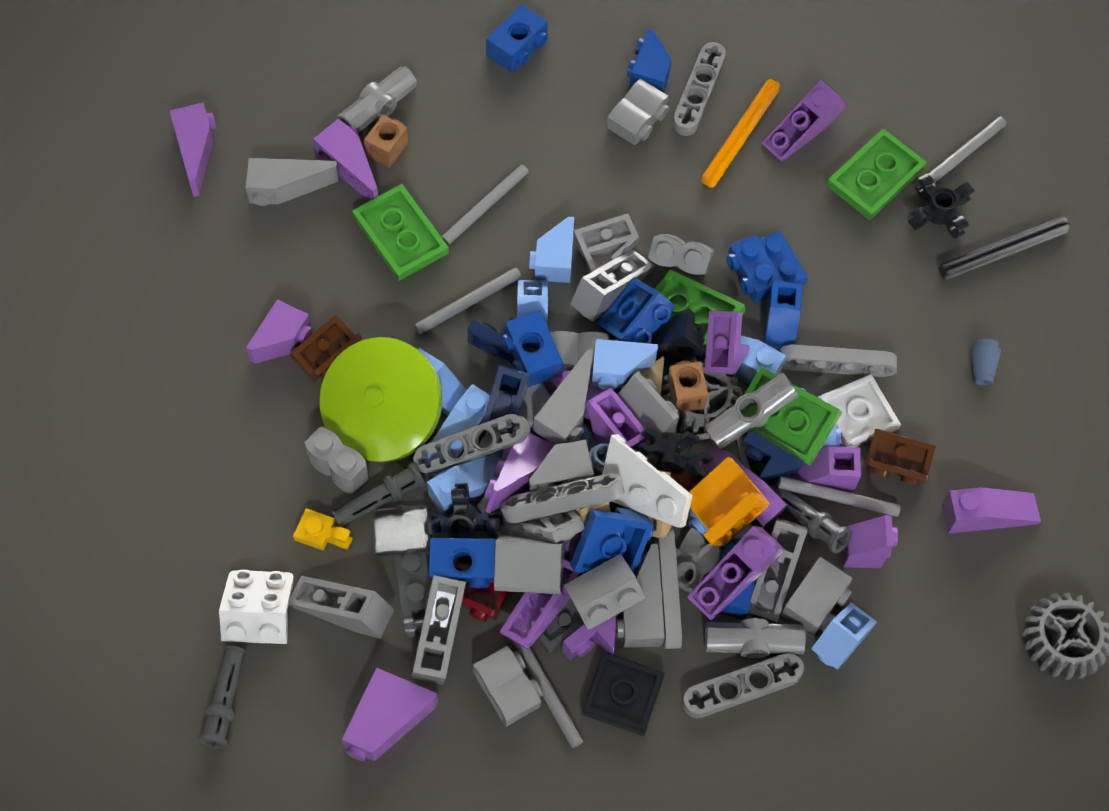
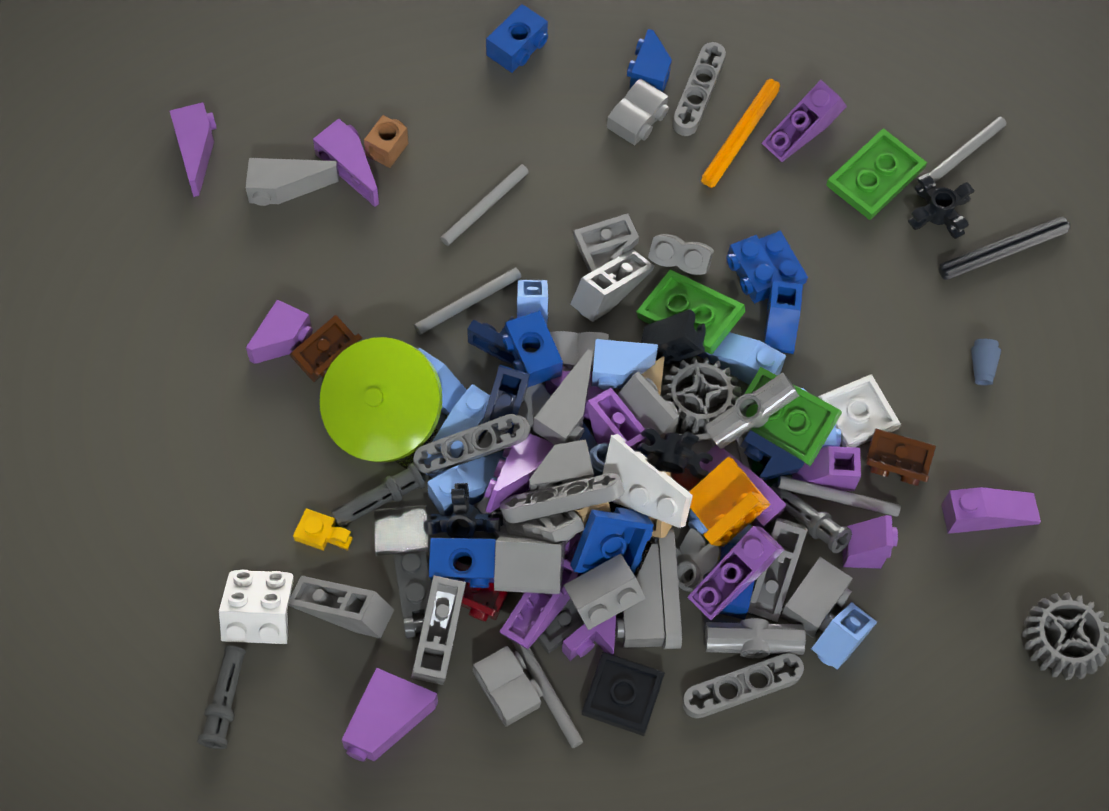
light grey brick [304,427,369,495] -> none
light grey piece [338,66,417,133] -> none
bright green plate [352,184,449,281] -> none
light blue slope [529,216,574,283] -> none
blue plate [596,277,675,344] -> none
medium nougat brick [668,361,708,412] -> none
medium lavender slope [705,311,749,374] -> none
light grey beam [779,345,897,377] -> none

